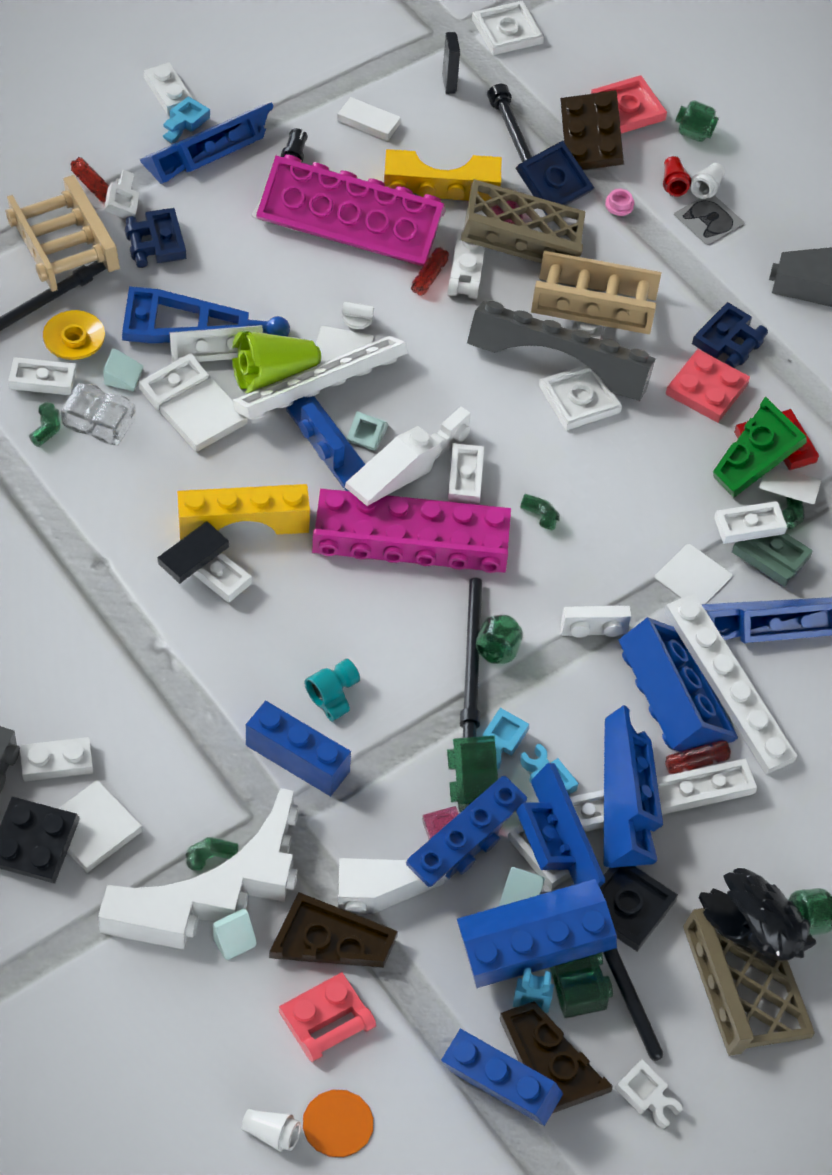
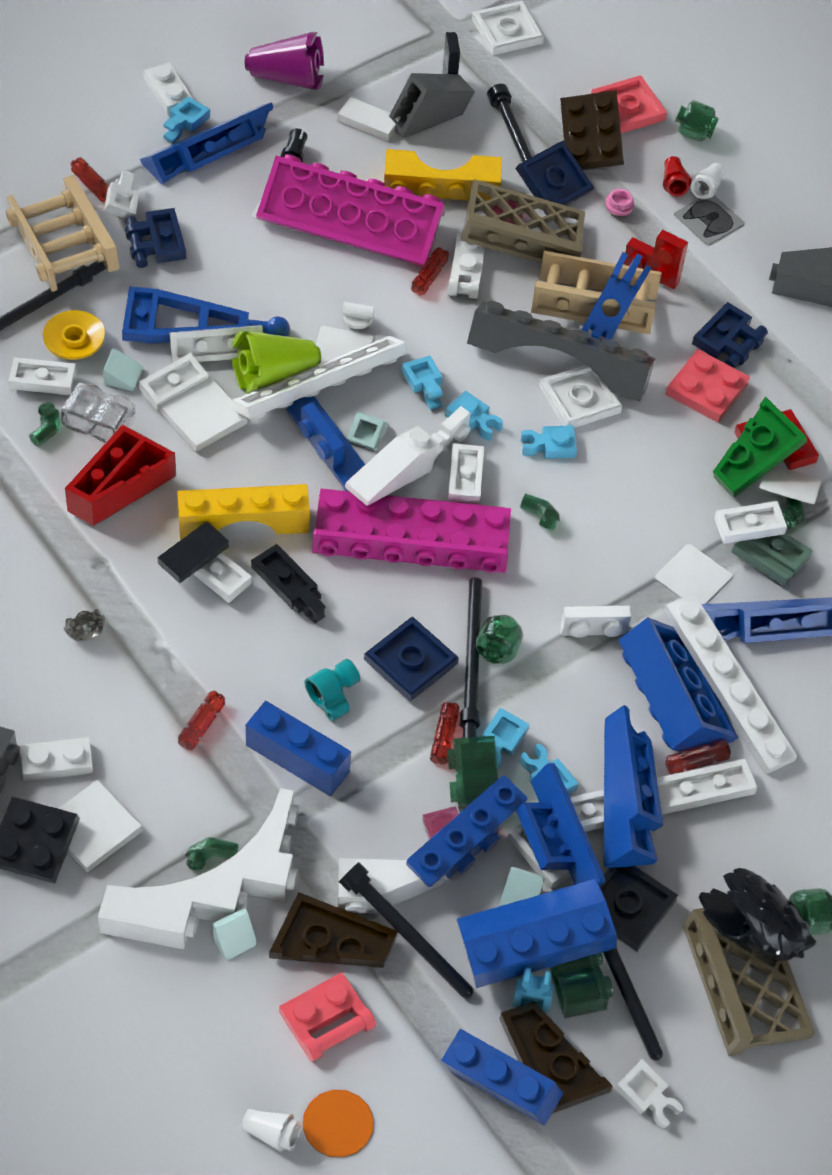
none -> clear smoke plate [63,609,105,642]
none -> red wedge [65,424,176,526]
none -> clear red axle [178,690,225,750]
none -> magenta cone [244,32,324,90]
none -> black hinge [251,544,326,624]
none -> black piece [339,862,474,999]
none -> dark blue plate [364,616,459,702]
none -> dark grey slope [389,73,475,137]
none -> medium azure plate [402,355,443,410]
none -> clear red axle [430,701,460,765]
none -> medium azure plate [445,391,503,441]
none -> medium azure plate [520,426,577,459]
none -> blue piece [581,252,652,340]
none -> red plate [624,229,689,289]

